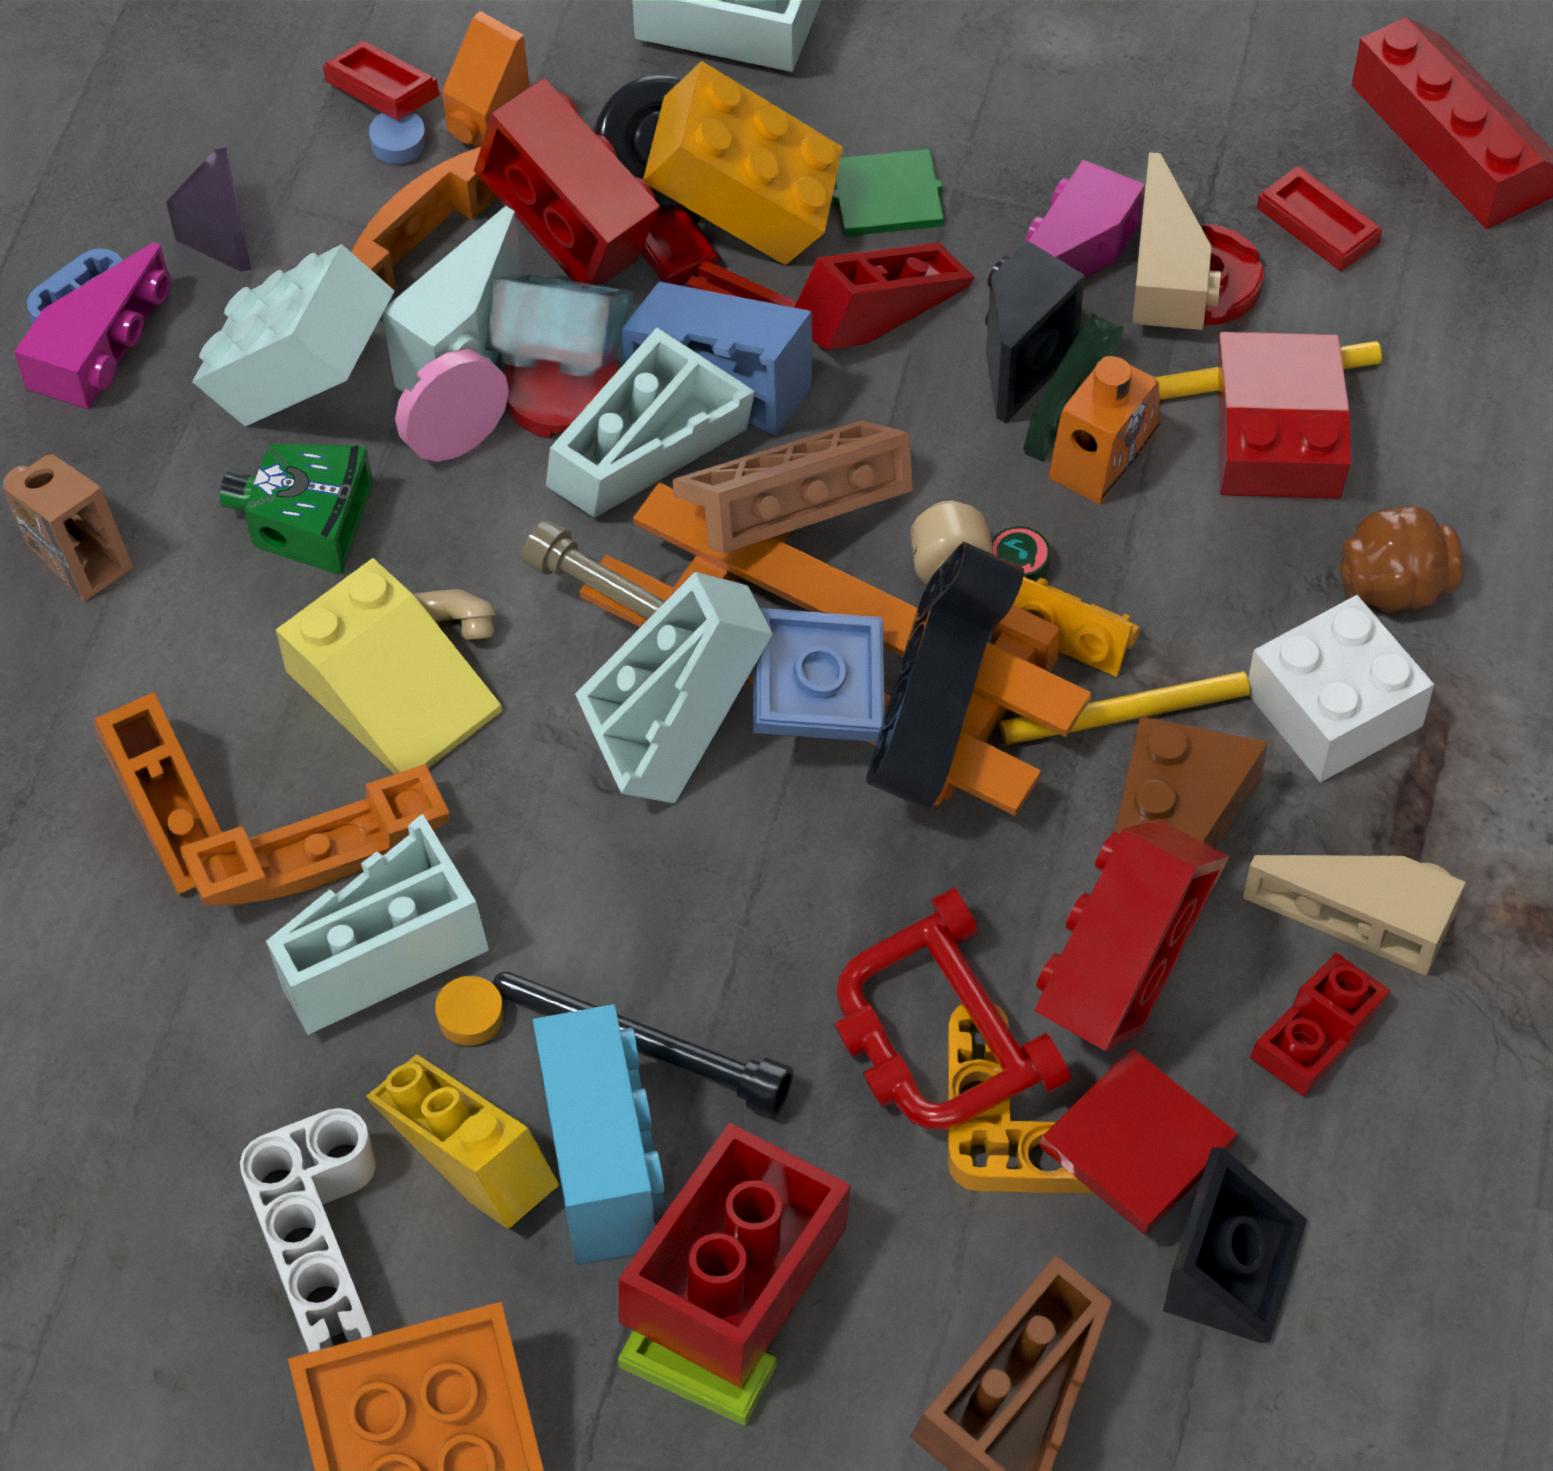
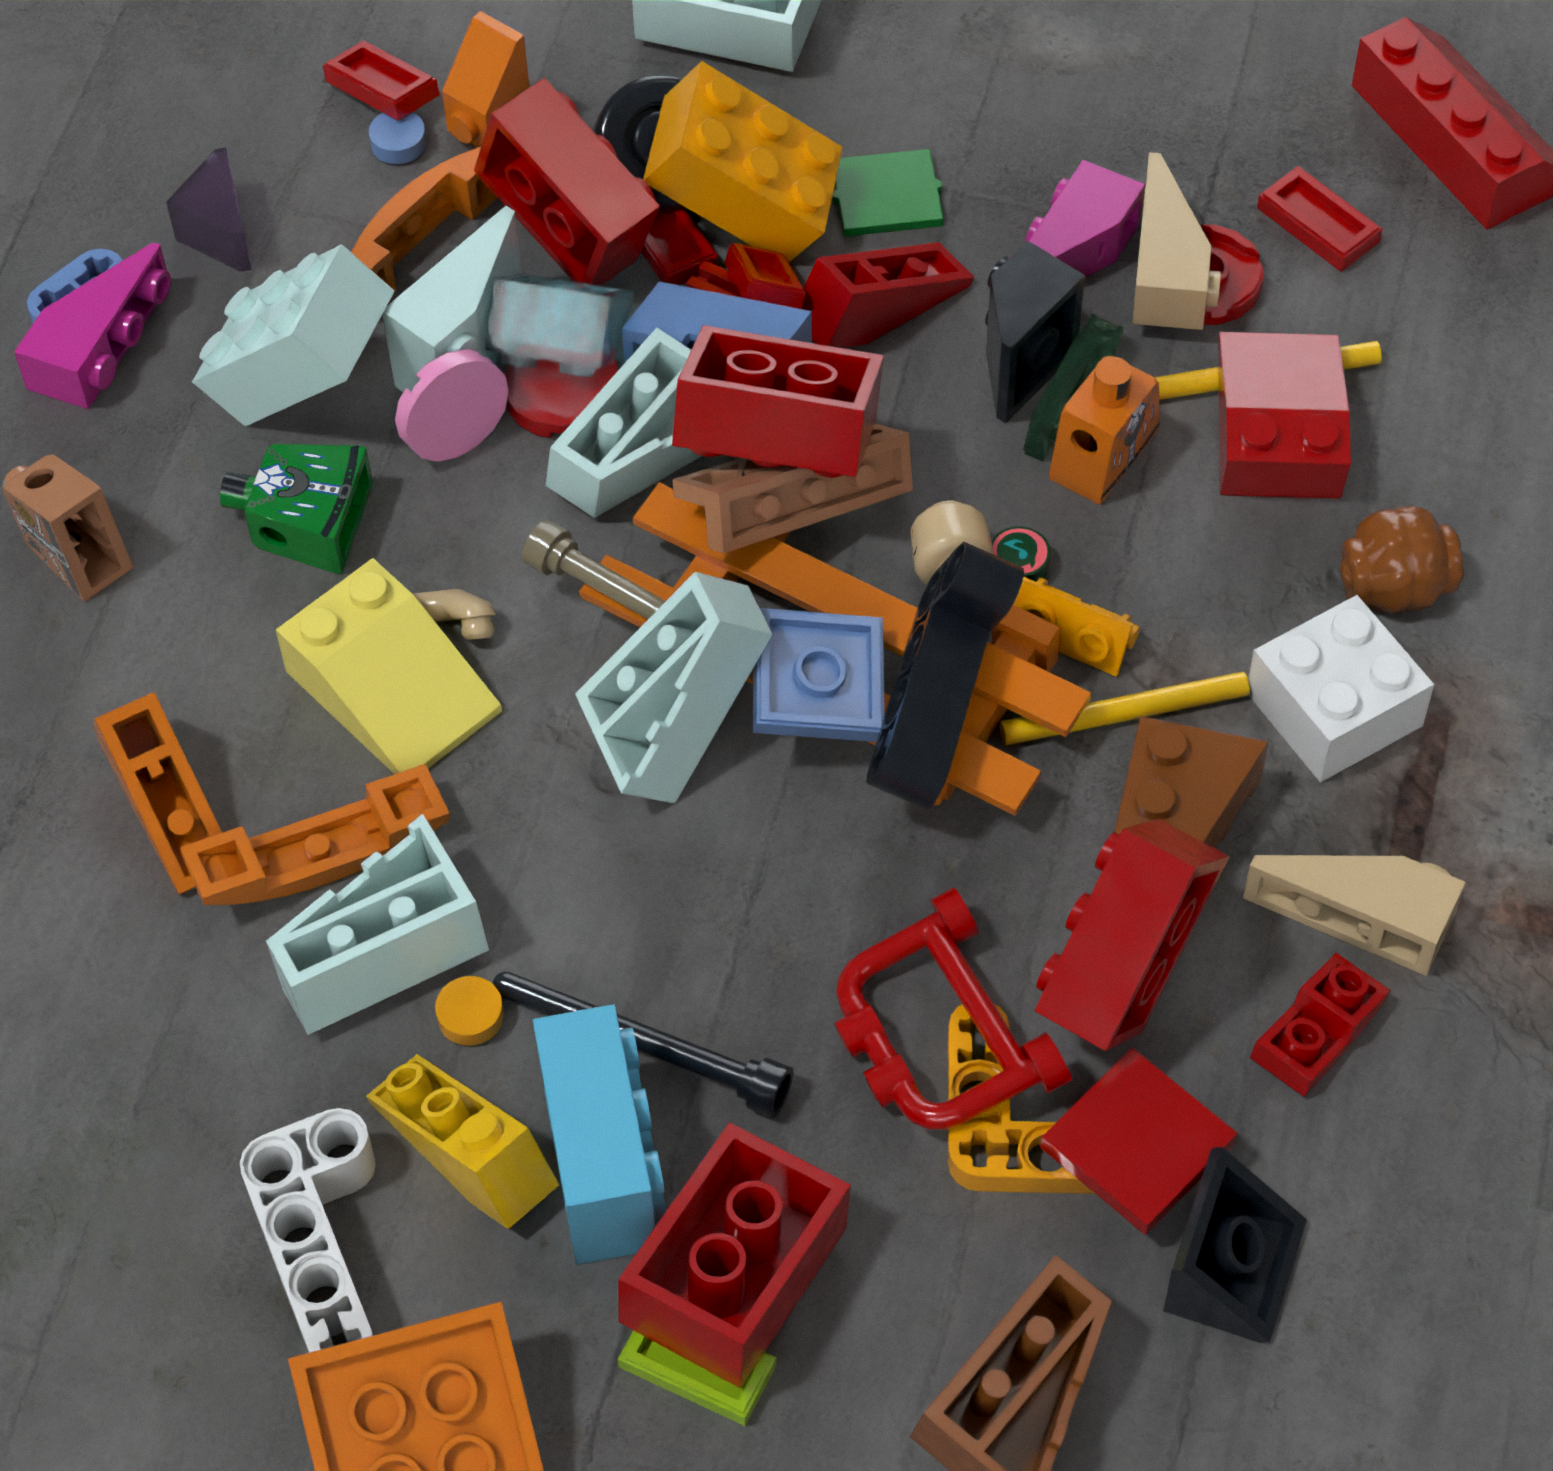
none -> red brick [672,325,884,478]
none -> red tile [724,242,806,309]

